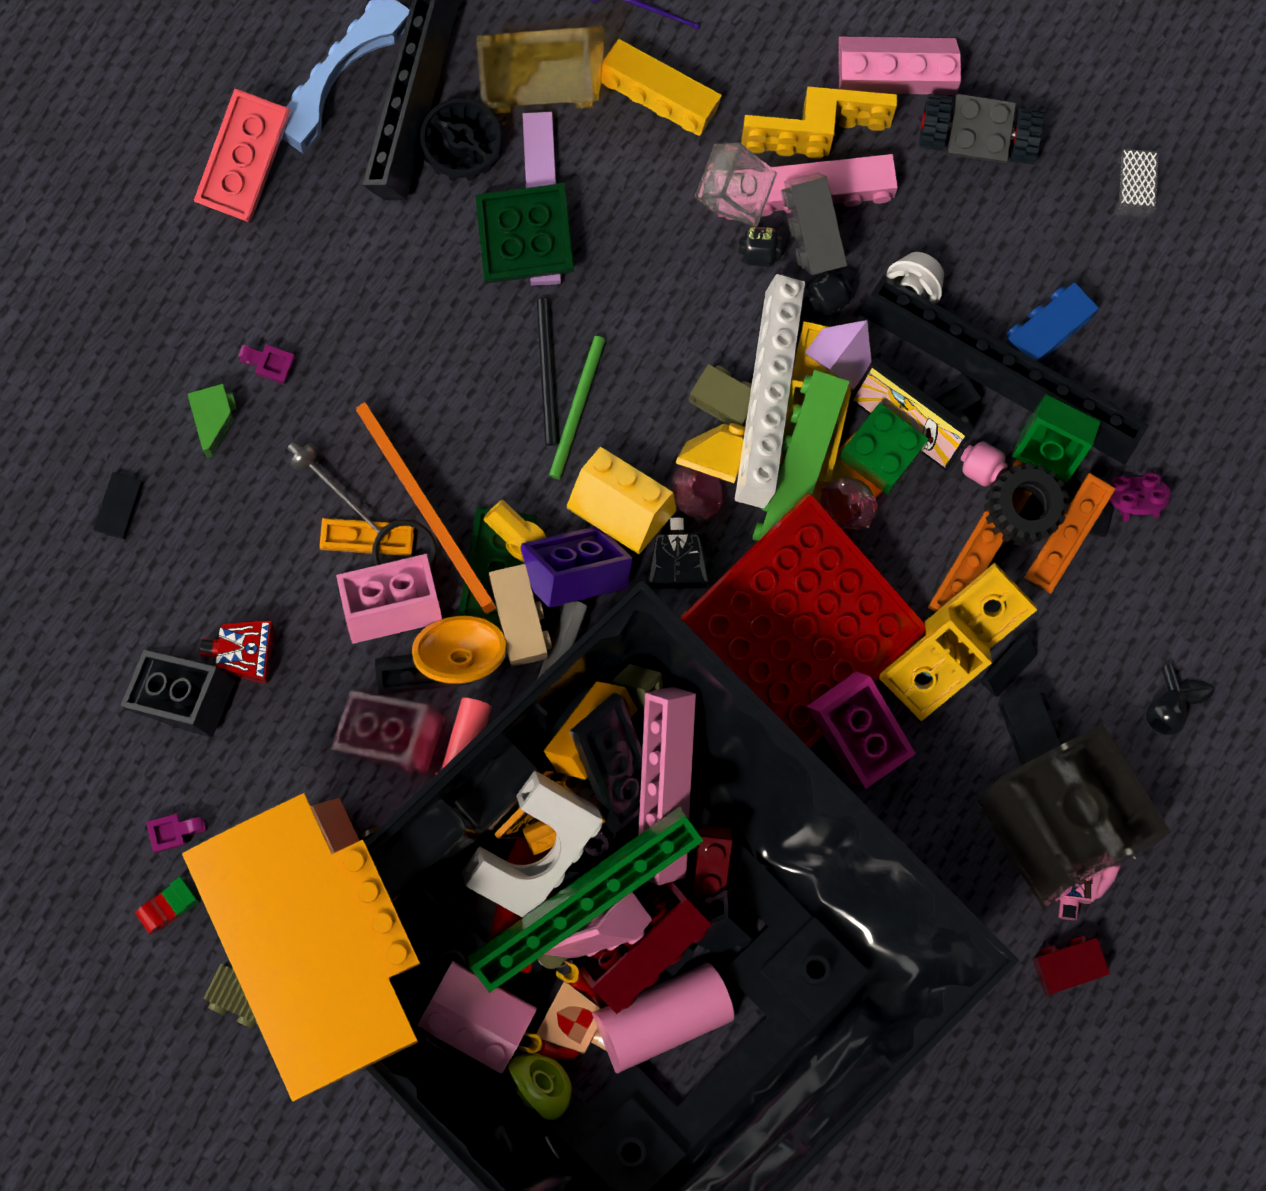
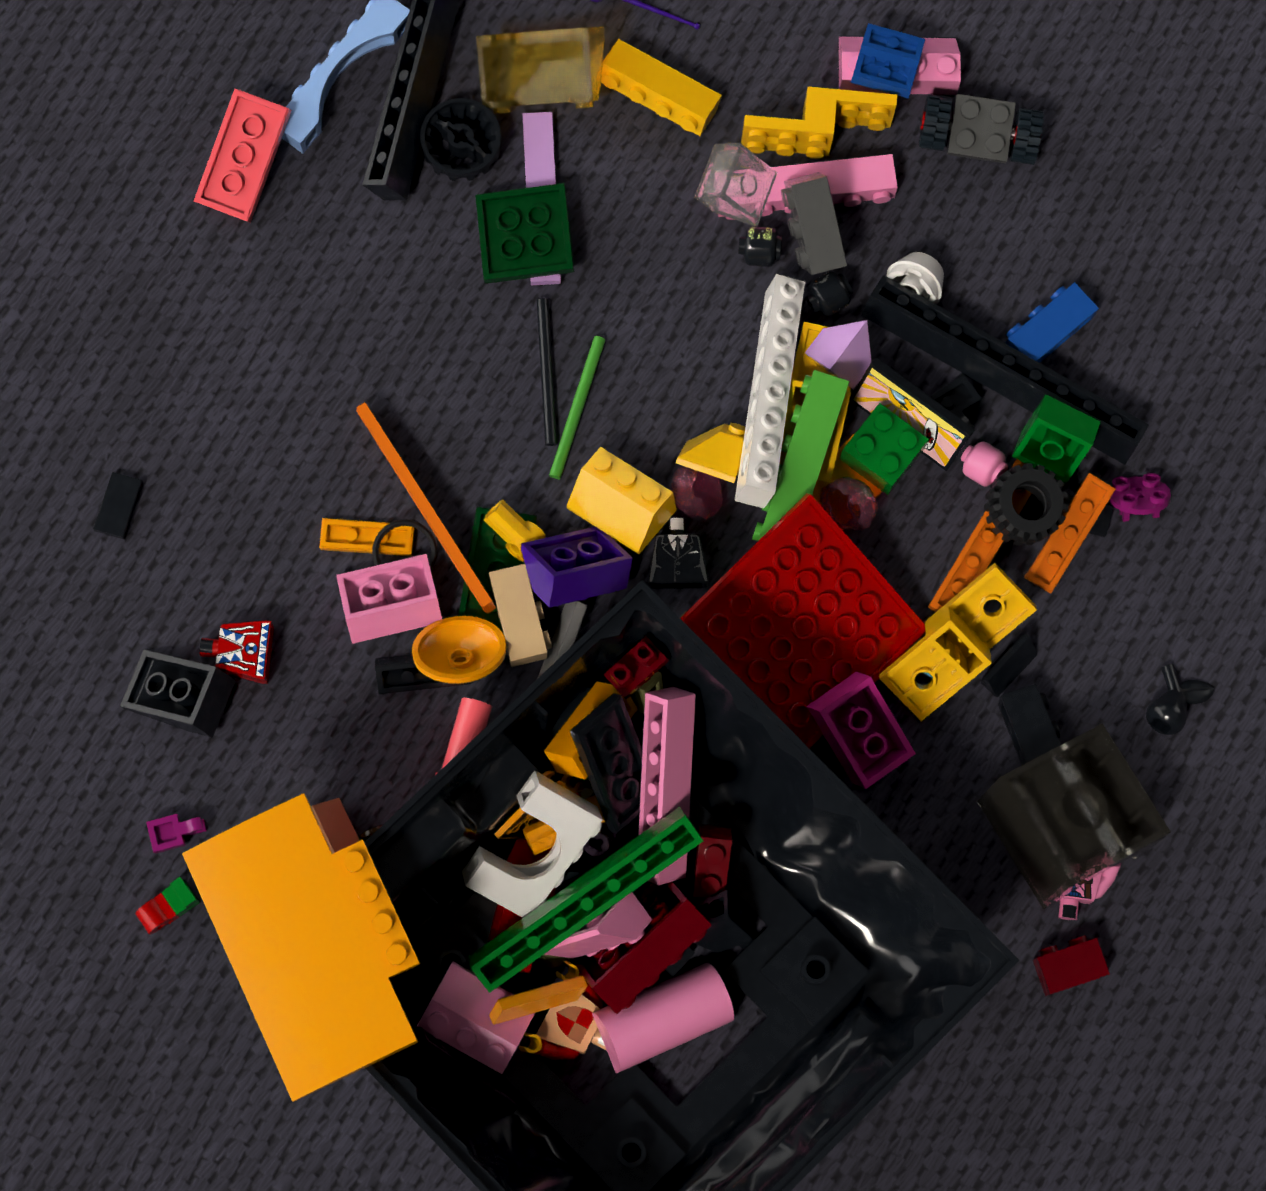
bright green slope [188,384,237,458] -> none
olive brick [203,964,258,1030] -> none
magenta plate [238,344,295,385] -> none
flat silver sword [287,440,382,534] -> none
clear pink slope [331,691,445,776] -> none
lime hat [508,1053,572,1120] -> none
olive brick [689,364,752,426] -> none
clear panel [1115,149,1158,218] -> none
none -> light orange tile [489,976,588,1025]
none -> dark red hips [604,636,669,699]
none -> blue slope [851,23,925,99]

